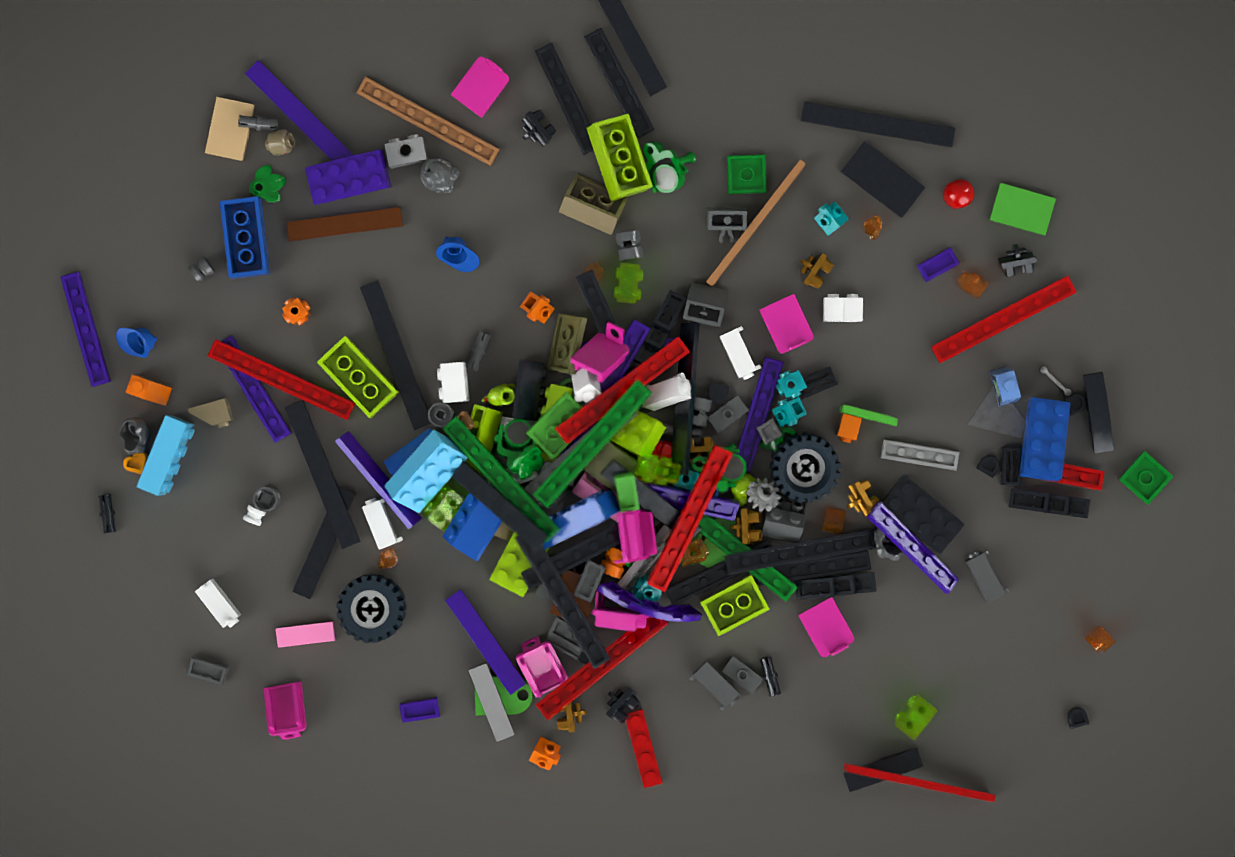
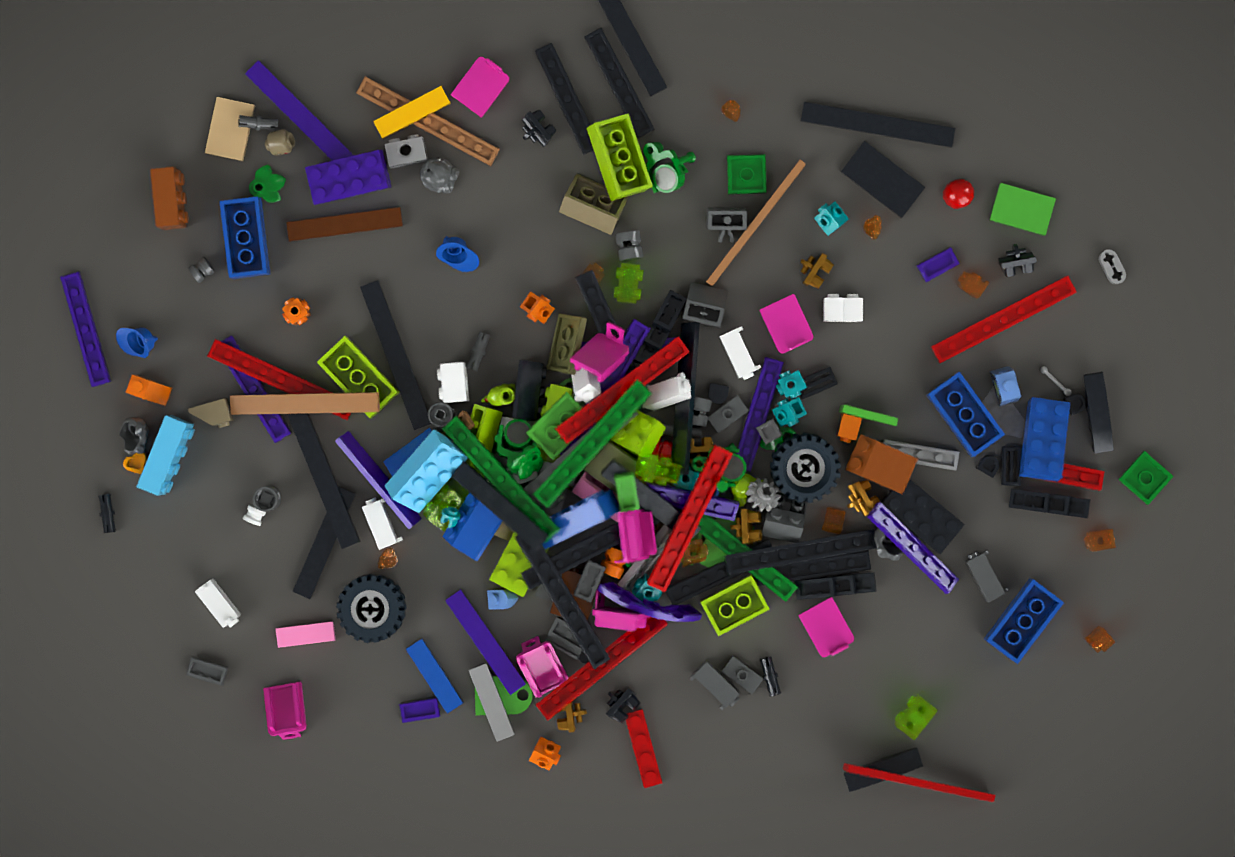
black tile [1067,707,1090,729] -> none
none -> dark orange brick [150,167,189,230]
none -> medium nougat tile [230,392,380,415]
none -> yellow tile [373,86,451,139]
none -> blue tile [406,638,464,713]
none -> teal plate [441,507,461,528]
none -> medium blue plate [487,589,519,610]
none -> clear orange piece [721,100,741,122]
none -> dark orange slope [845,434,918,494]
none -> blue brick [926,372,1005,457]
none -> blue brick [984,578,1064,664]
none -> clear orange brick [1084,528,1116,552]
none -> light grey beam [1099,249,1126,284]

